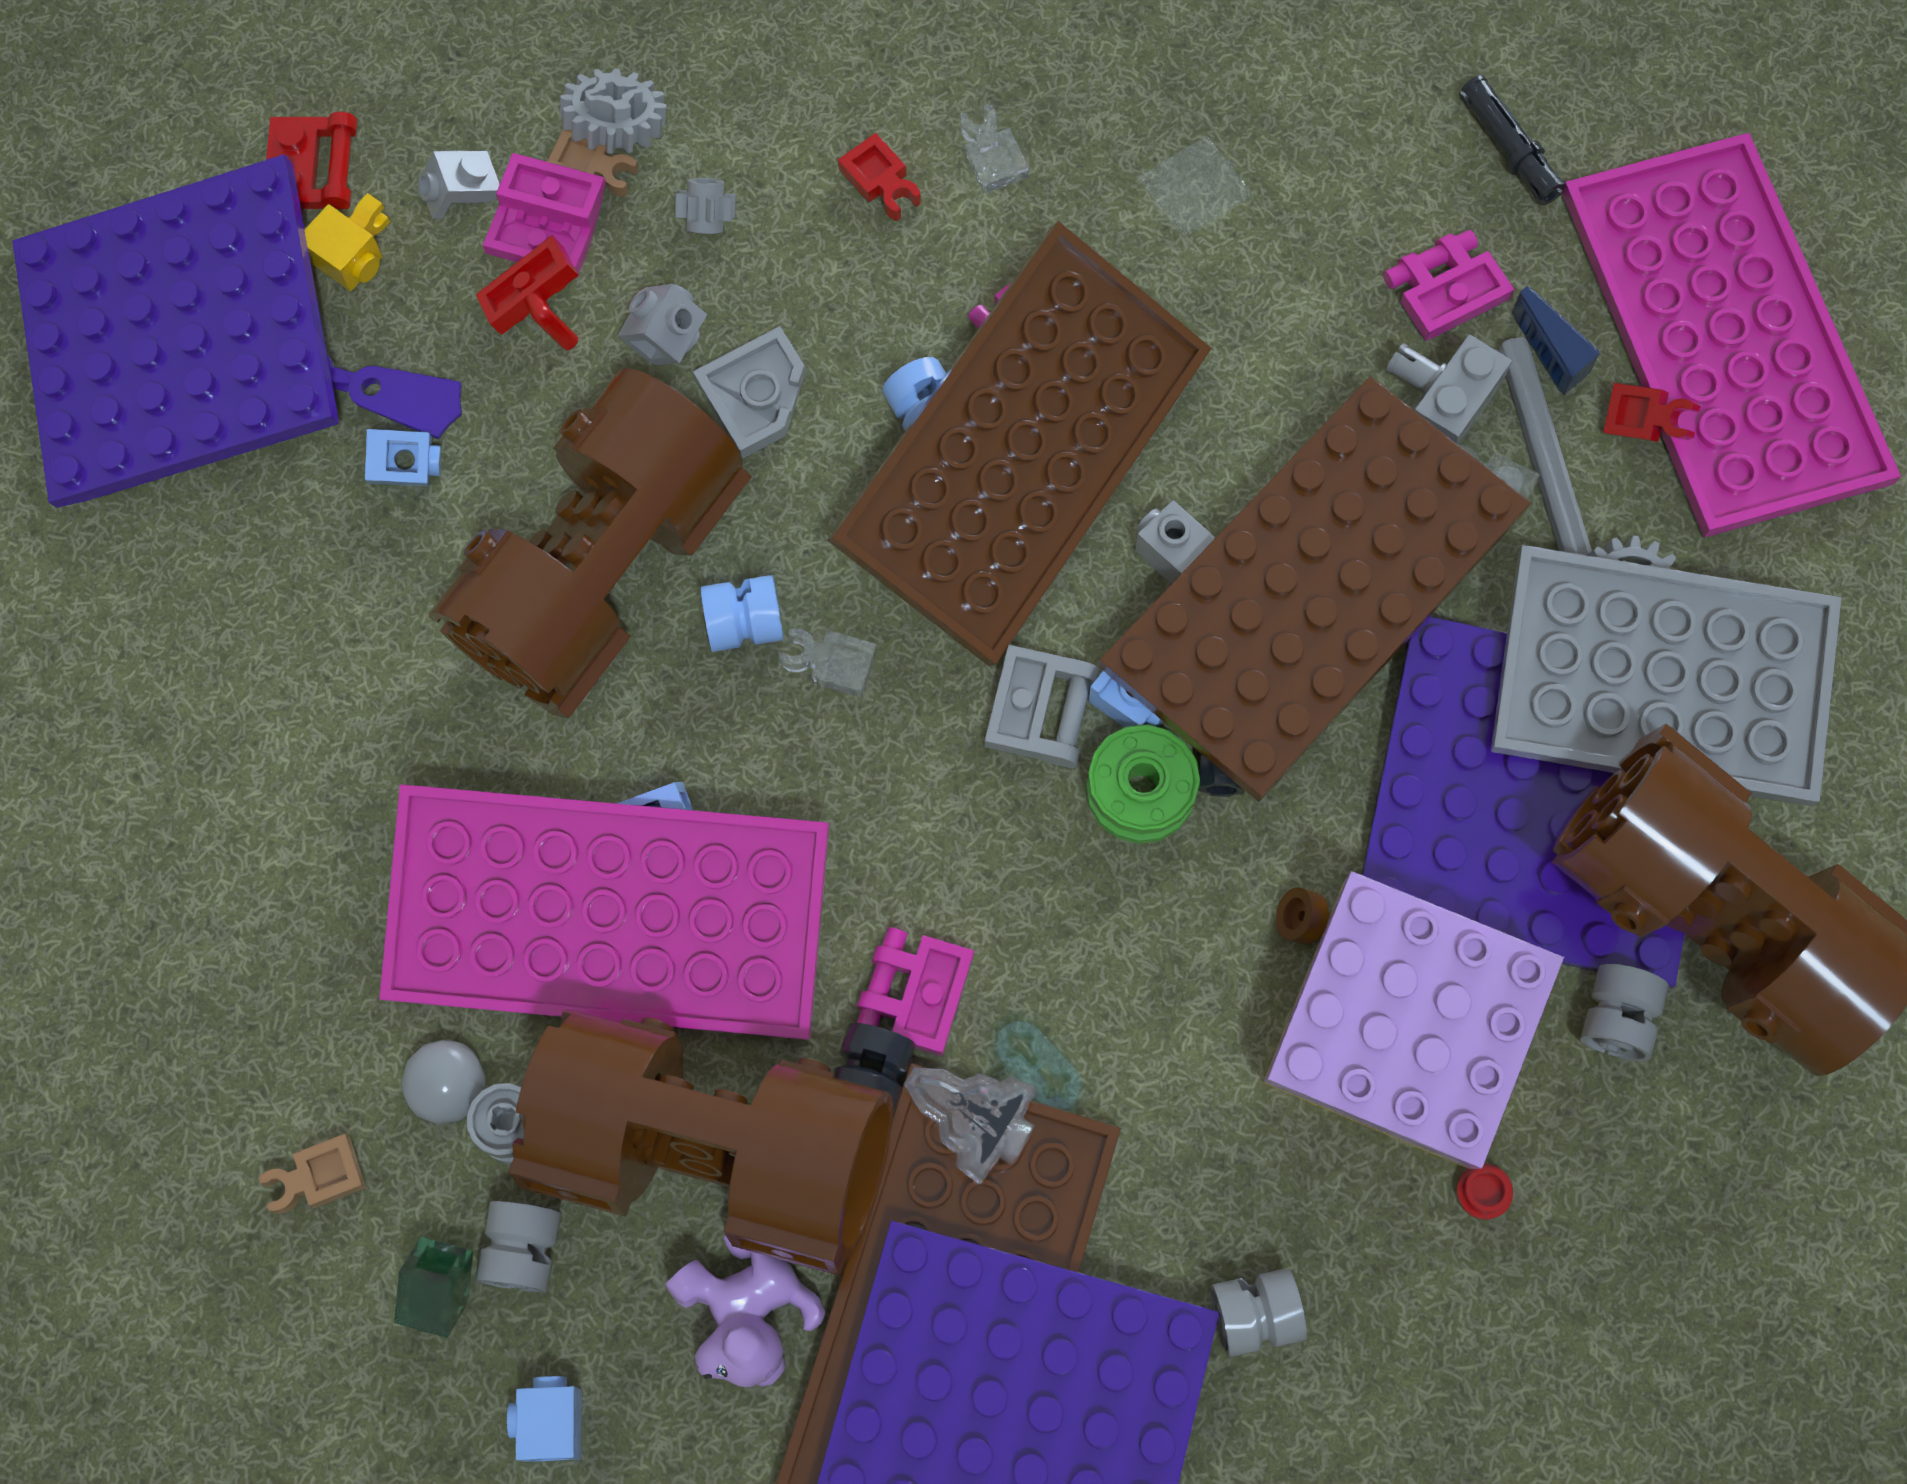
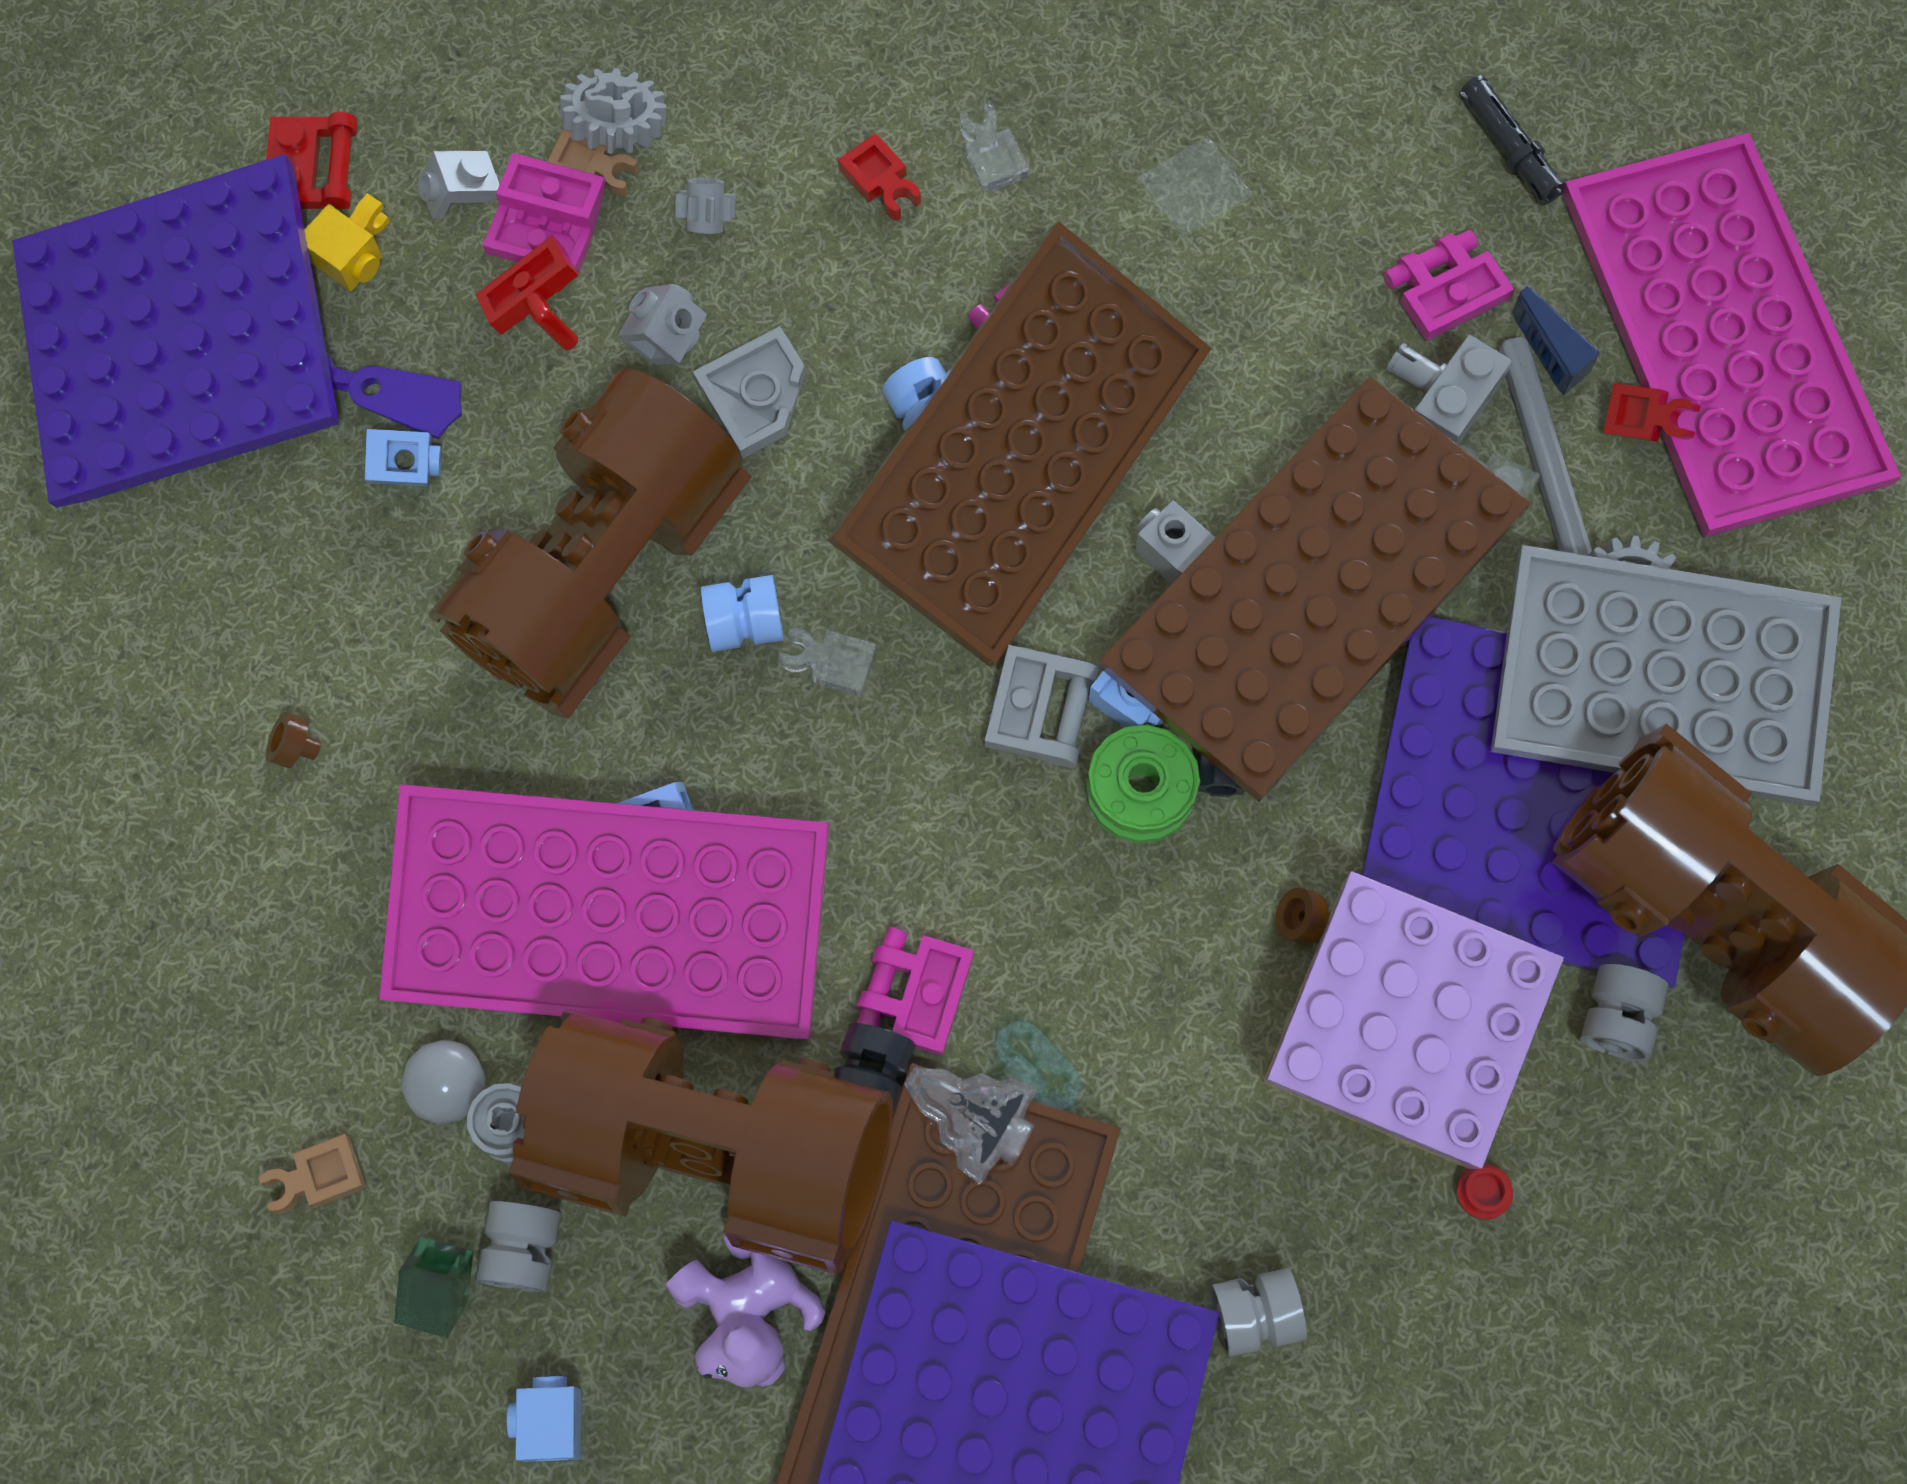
none -> reddish brown tile [266,712,321,768]

